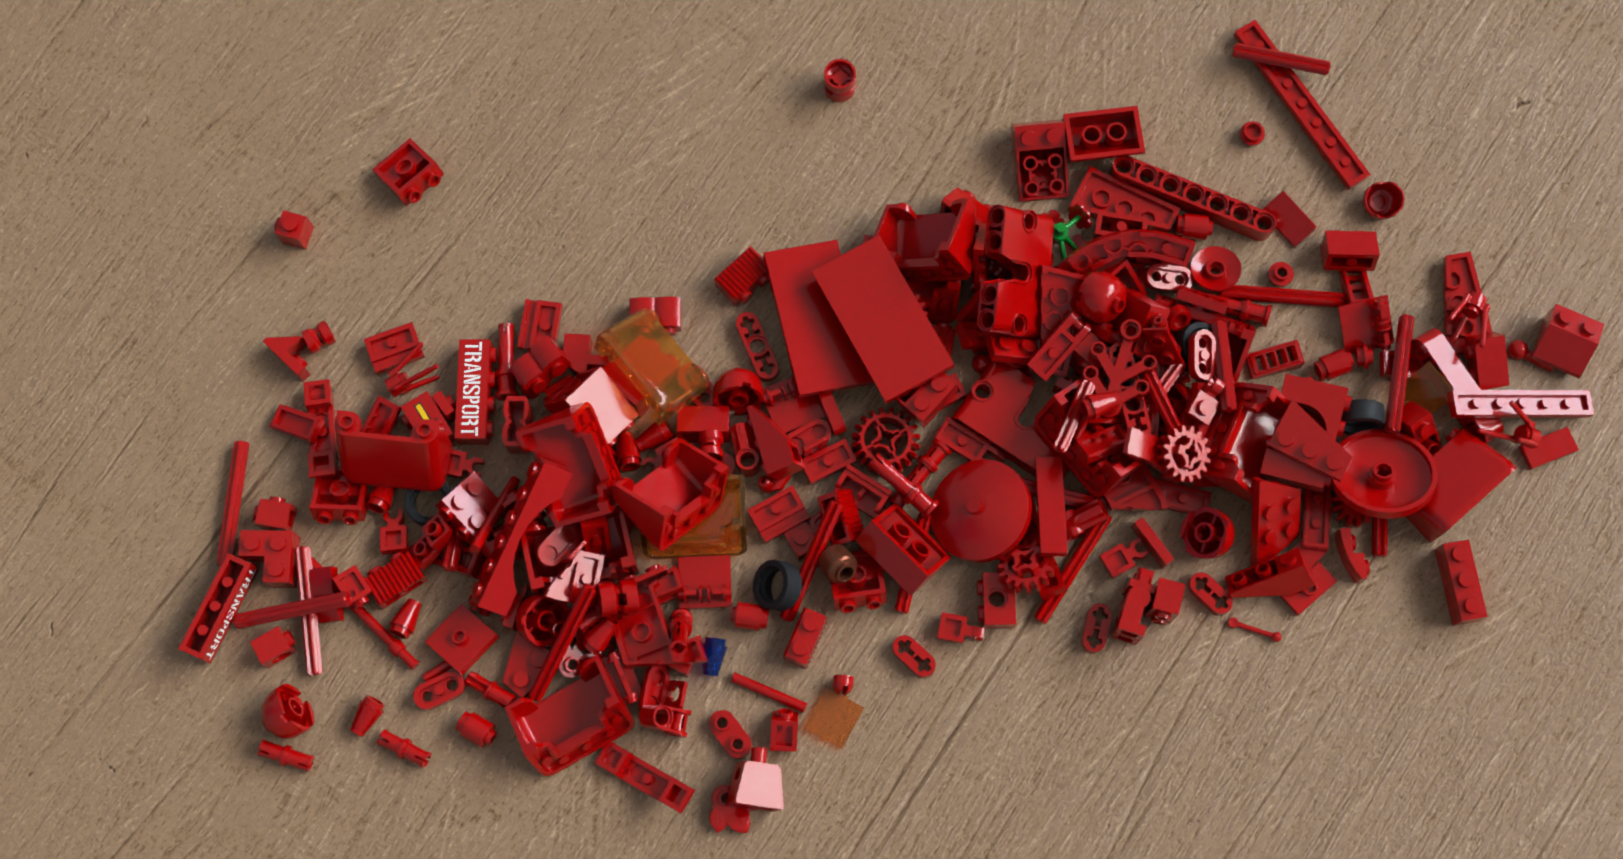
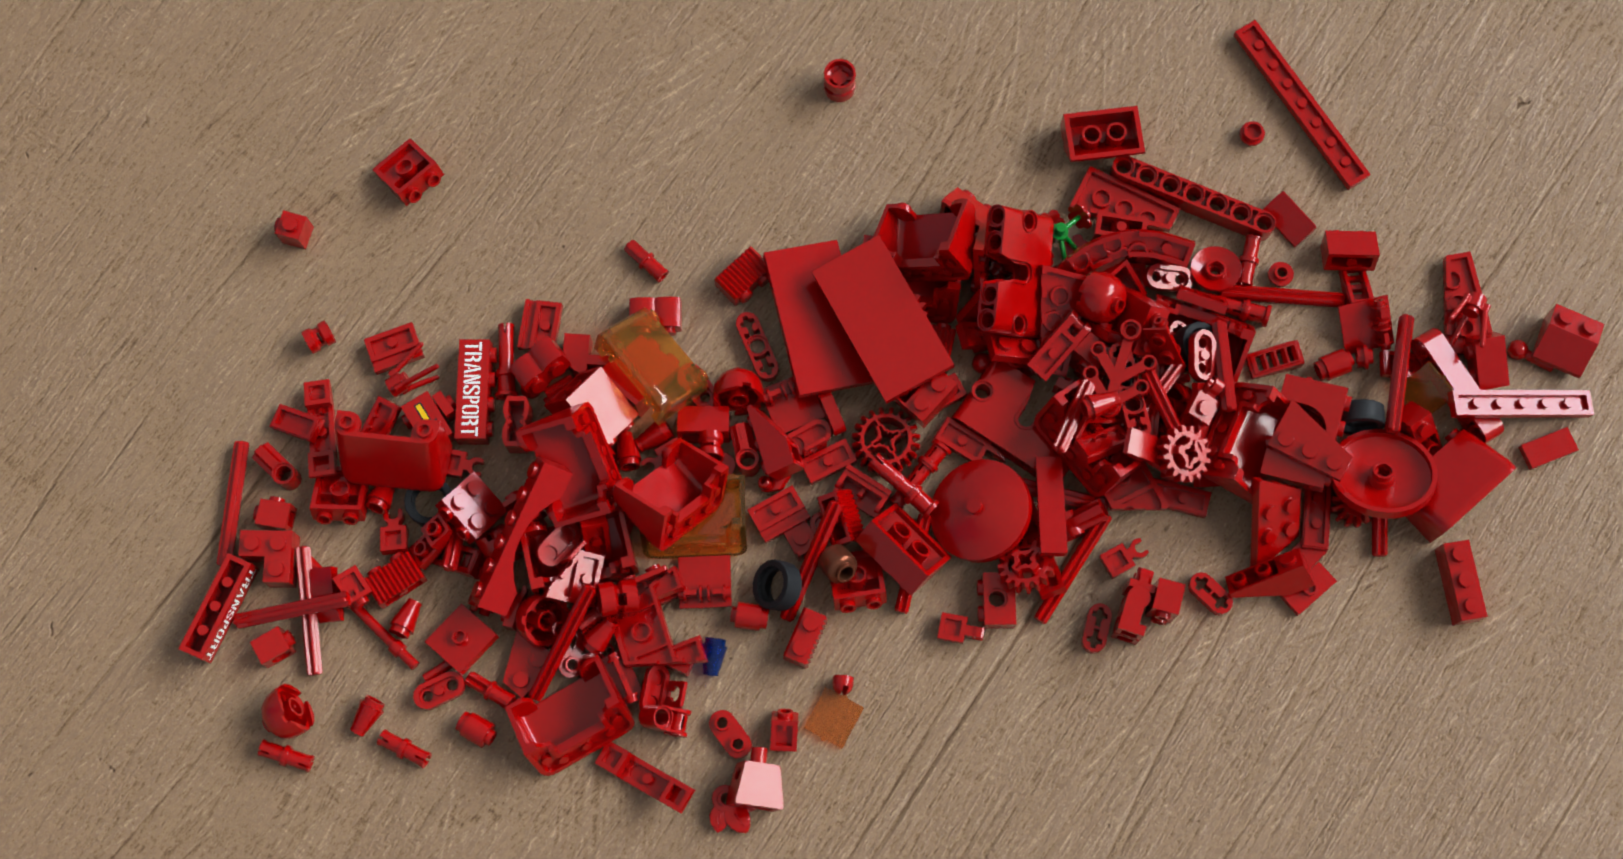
red slope [263,336,311,382] -> none
red bar [470,476,520,553] -> none
red pin [669,608,693,656] -> none
red bar [731,672,808,713] -> none
red beam [892,635,936,678] -> none
red slope [1011,119,1069,201] -> none
red tile [1131,518,1174,569] -> none
red tile [1167,305,1191,331] -> none
red brick [1175,213,1213,240] -> none
red cylinder [1180,506,1235,560] -> none
red hinge [1227,617,1282,642] -> none
red axle [1232,43,1331,75] -> none
red slope [1334,527,1370,583] -> none
red hair [1362,181,1405,219] -> none
red plant [1477,401,1542,449] -> none
none -> red piece [252,442,302,491]
none -> red axle [624,240,669,283]
none -> red pin [1236,234,1262,286]

